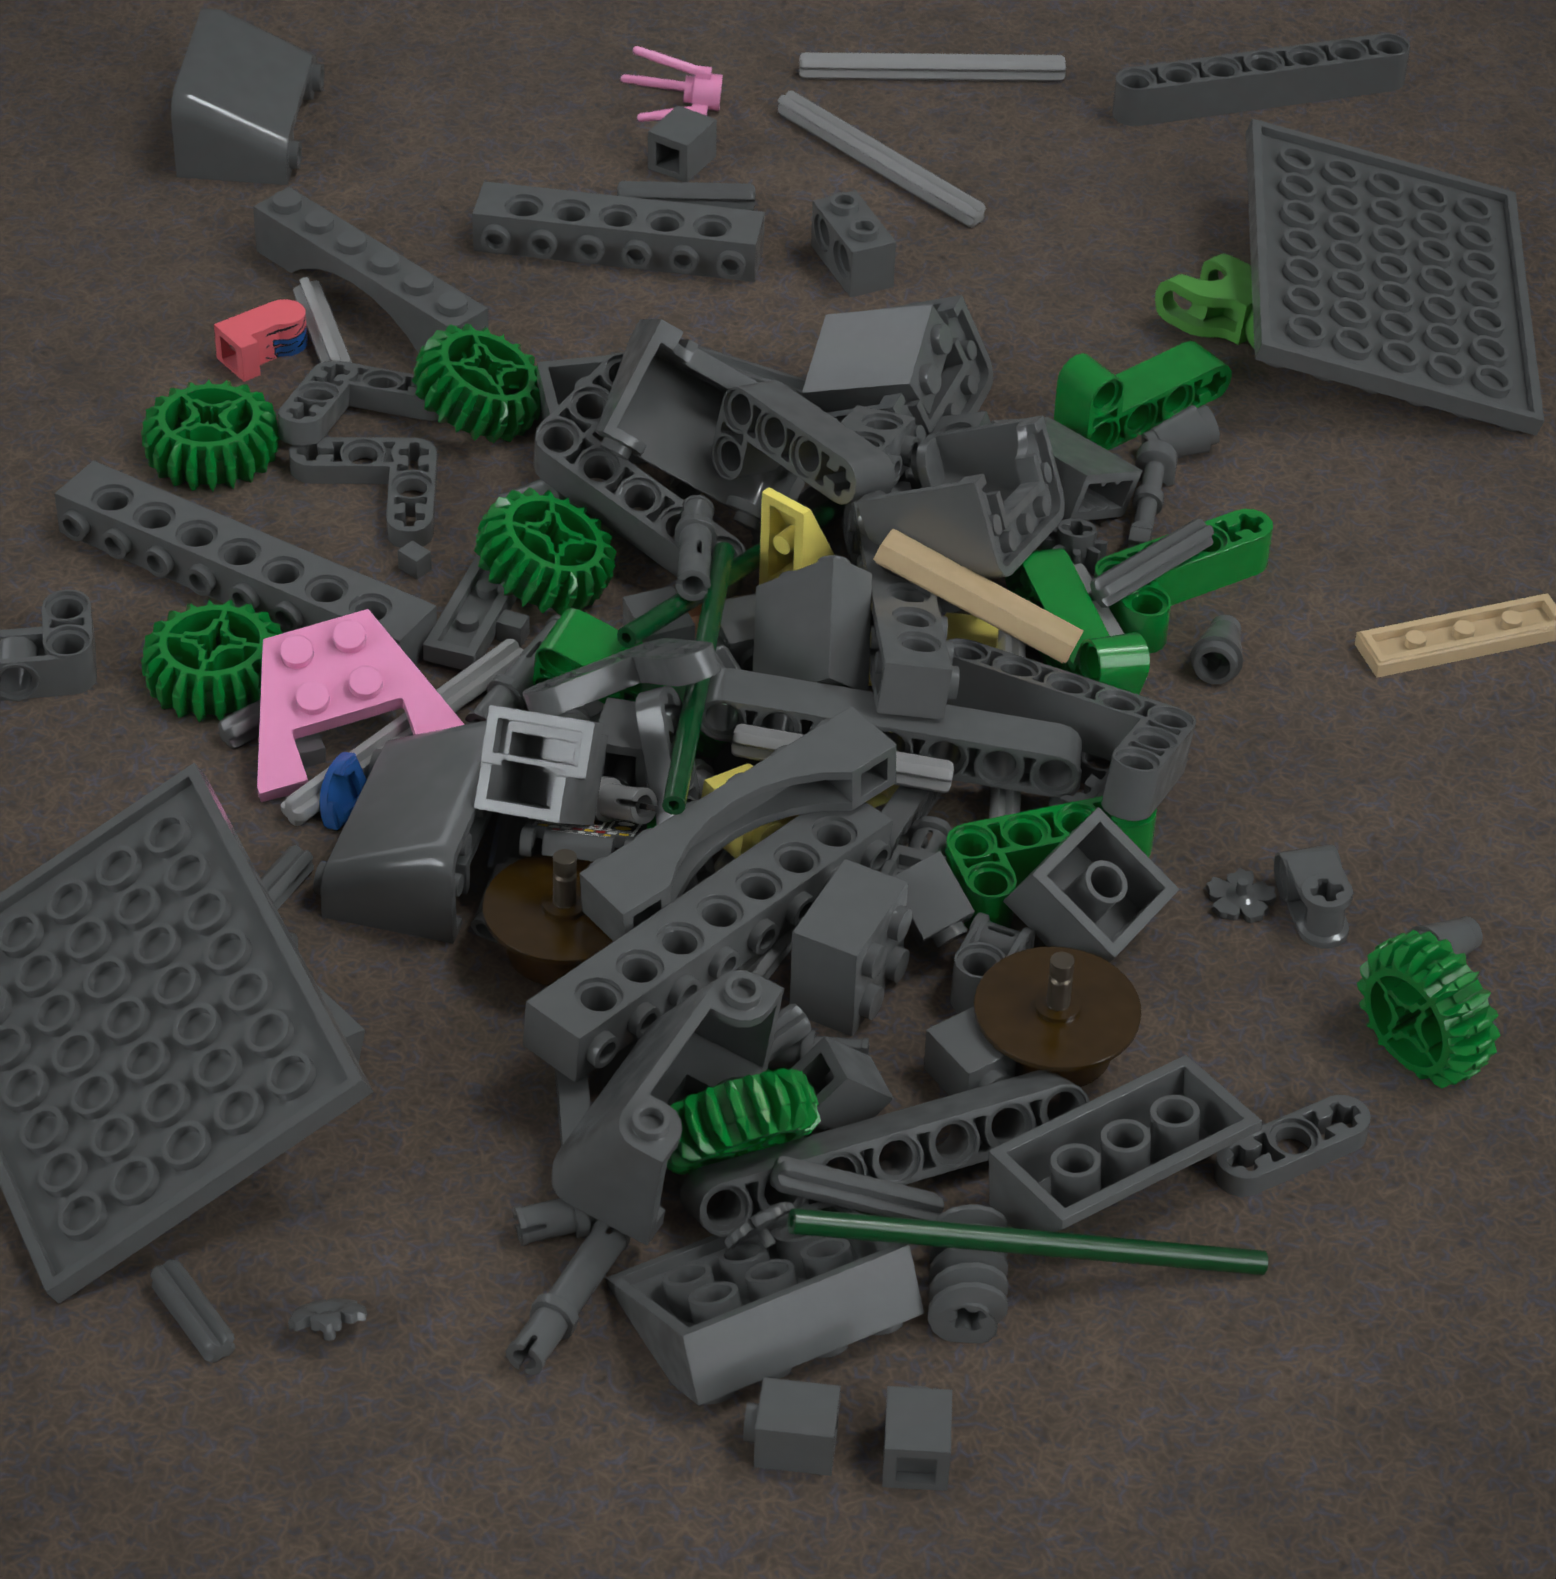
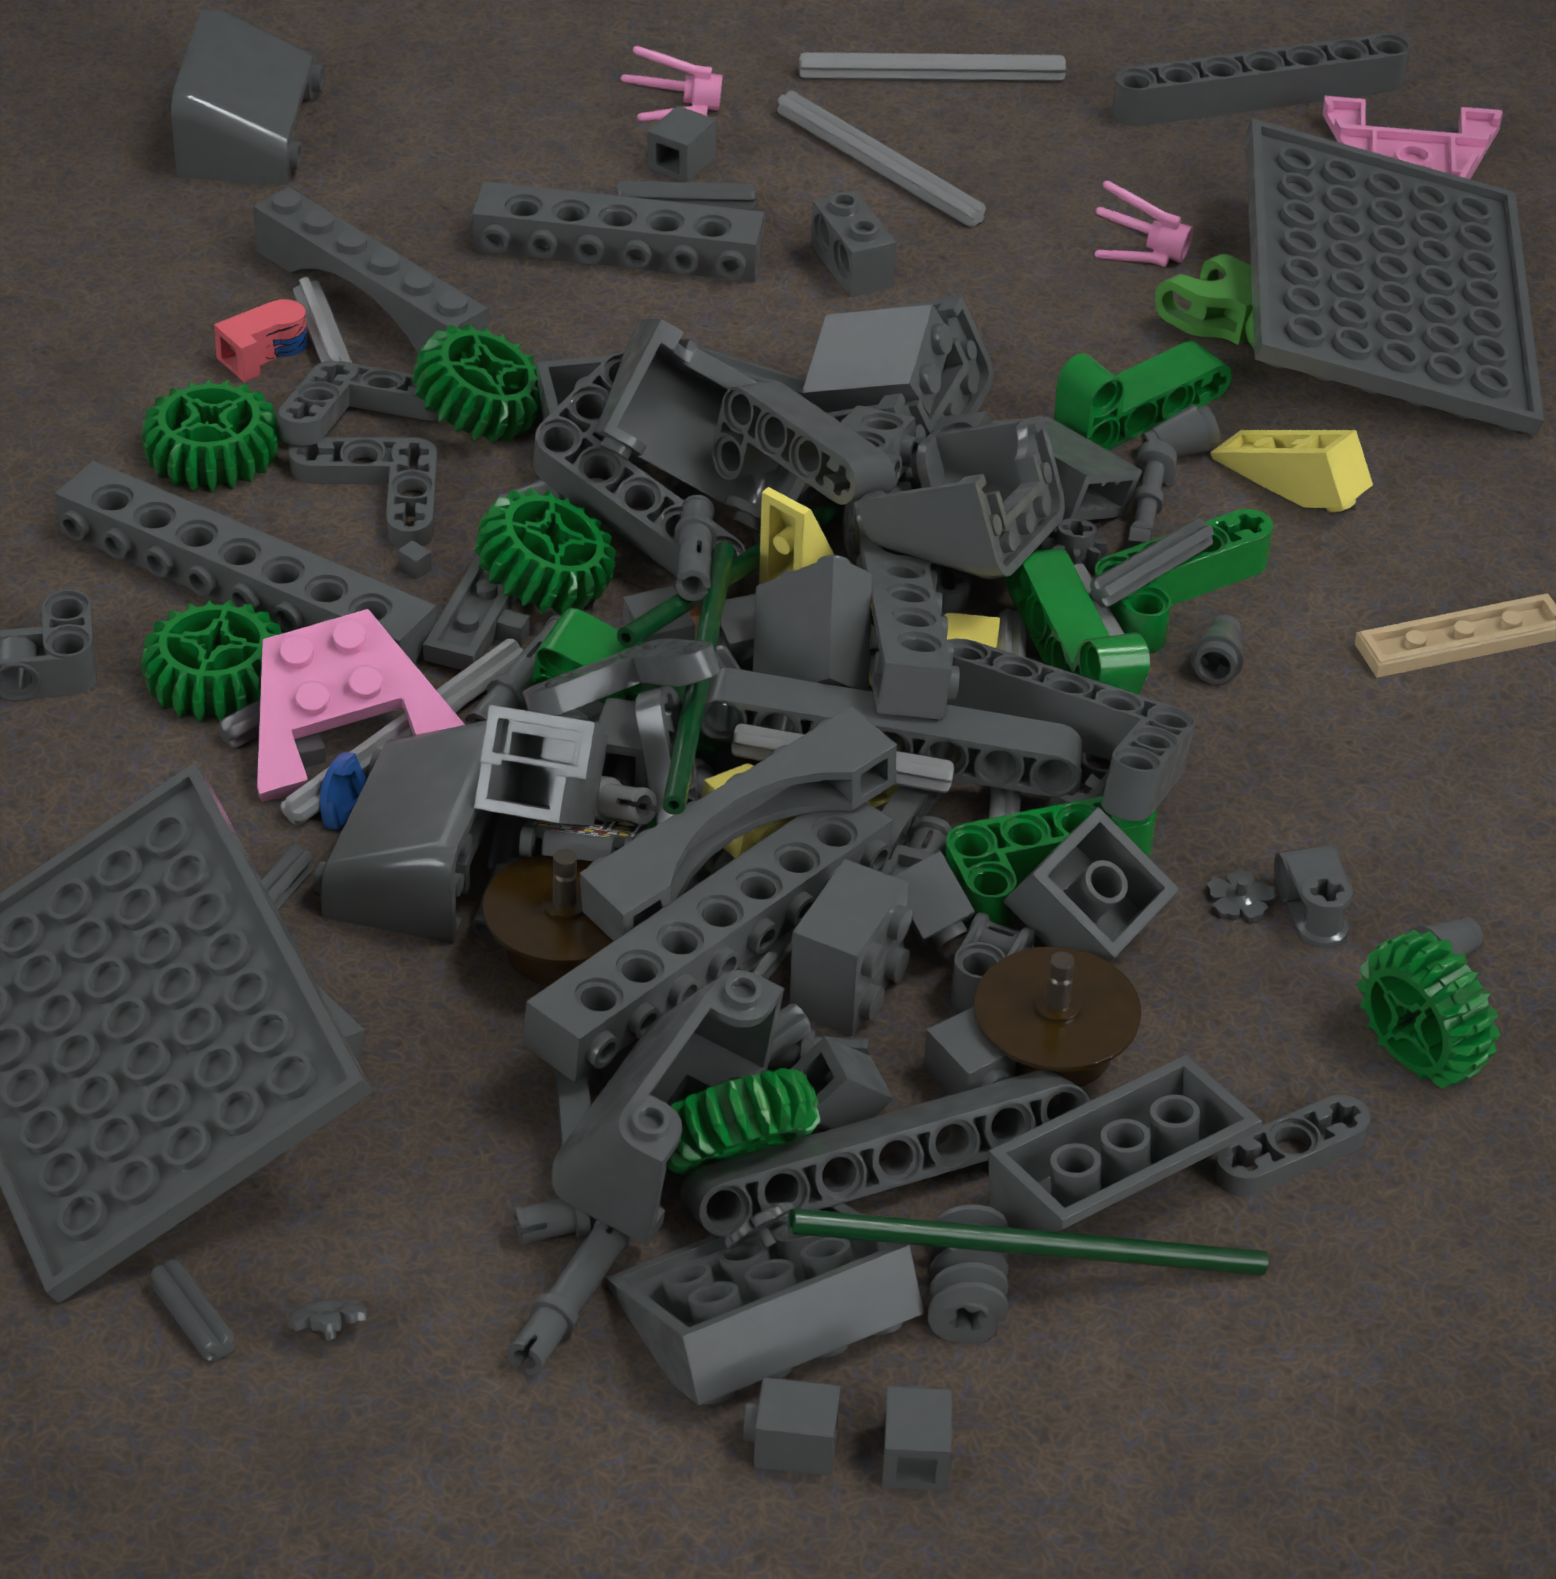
dark grey axle [770,1156,944,1221] -> none
tan tile [873,528,1084,663] -> none
none -> bright pink plant [1094,181,1193,268]
none -> light yellow slope [1210,430,1373,512]
none -> bright pink wing [1323,96,1502,179]

